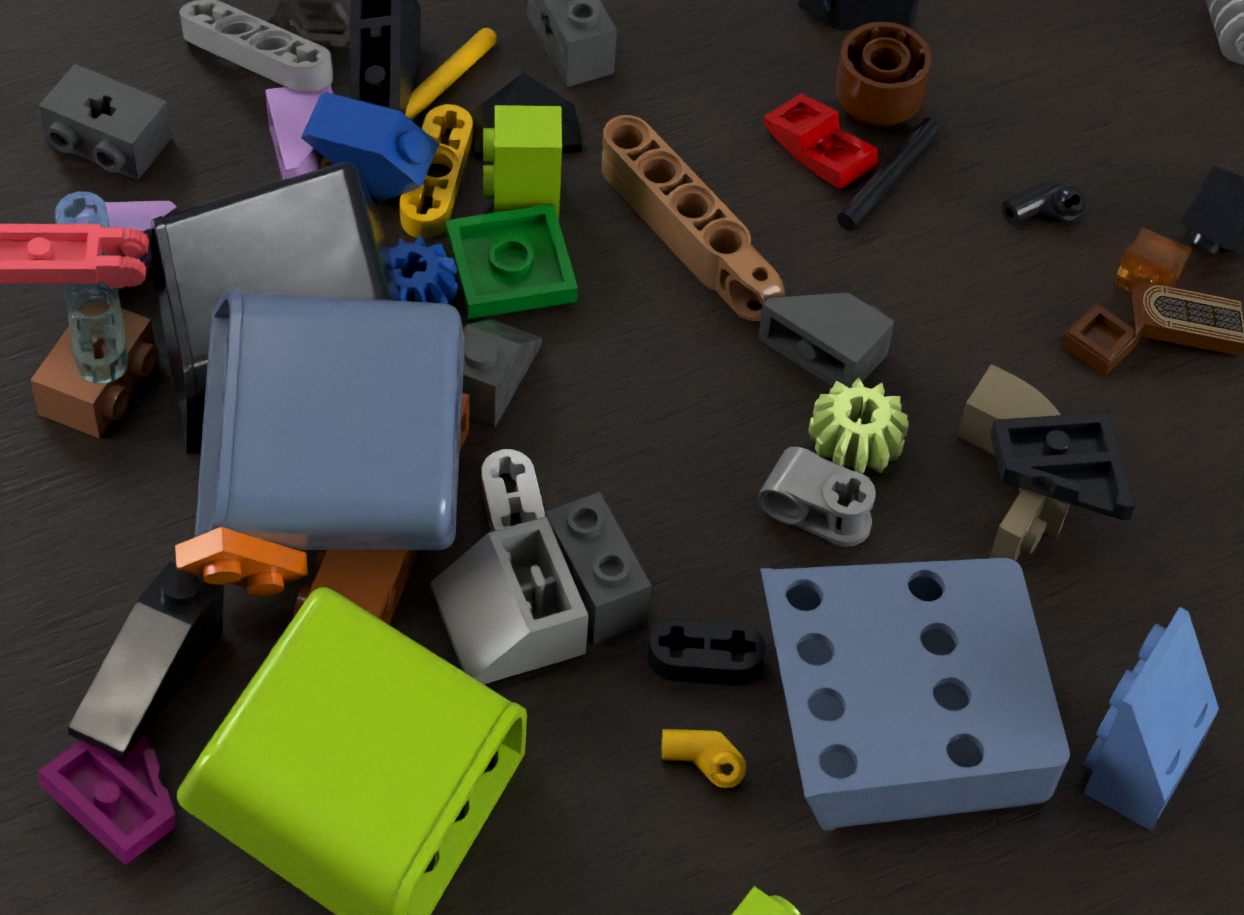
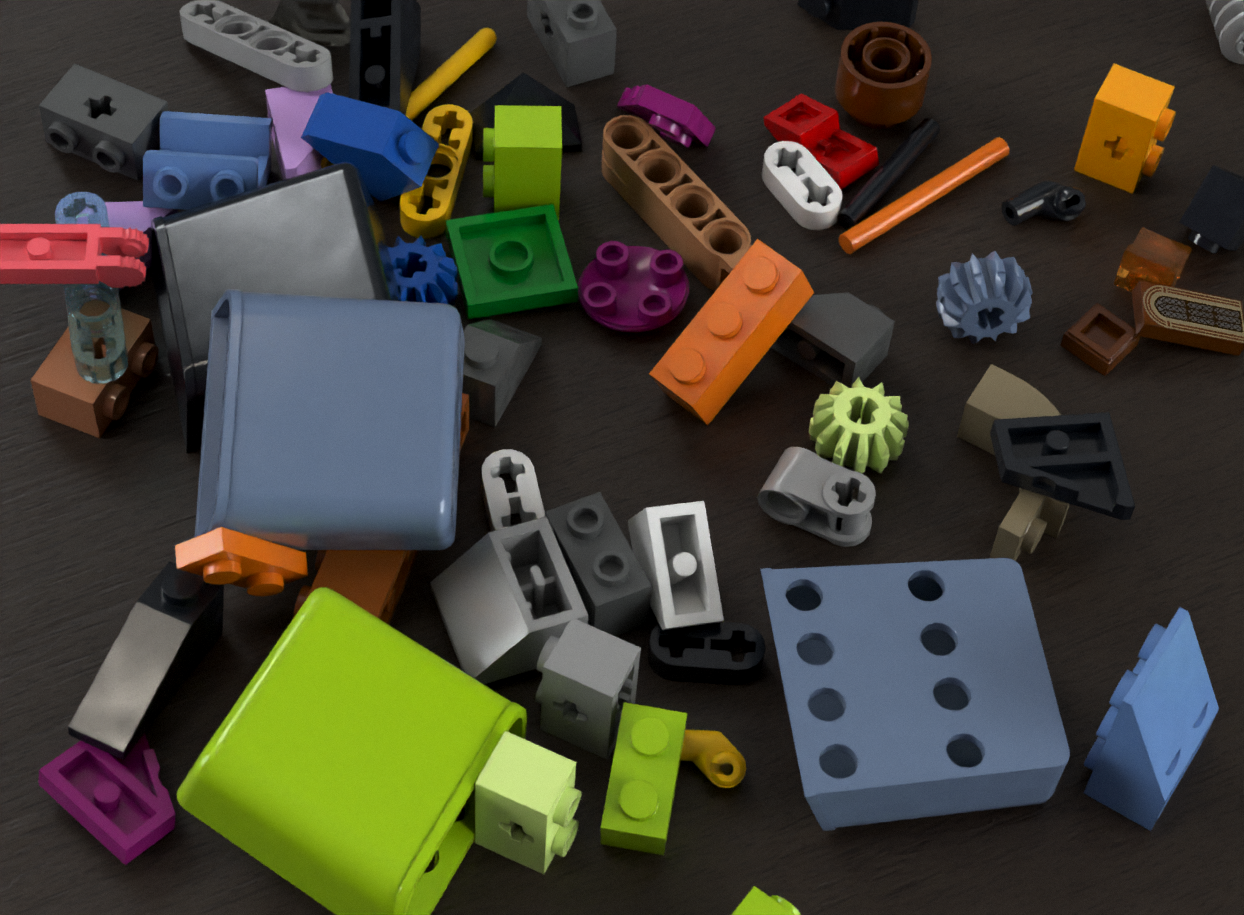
none -> medium blue panel [143,111,272,210]
none -> yellowish green brick [475,731,582,874]
none -> light grey brick [535,618,641,759]
none -> magenta dish [578,241,689,332]
none -> lime brick [601,702,687,855]
none -> magenta wing [616,84,716,148]
none -> white slope [628,501,724,630]
none -> orange brick [649,239,814,426]
none -> white beam [762,141,842,230]
none -> orange bar [838,137,1010,254]
none -> sand blue gear [936,251,1033,344]
none -> light orange brick [1074,63,1176,194]

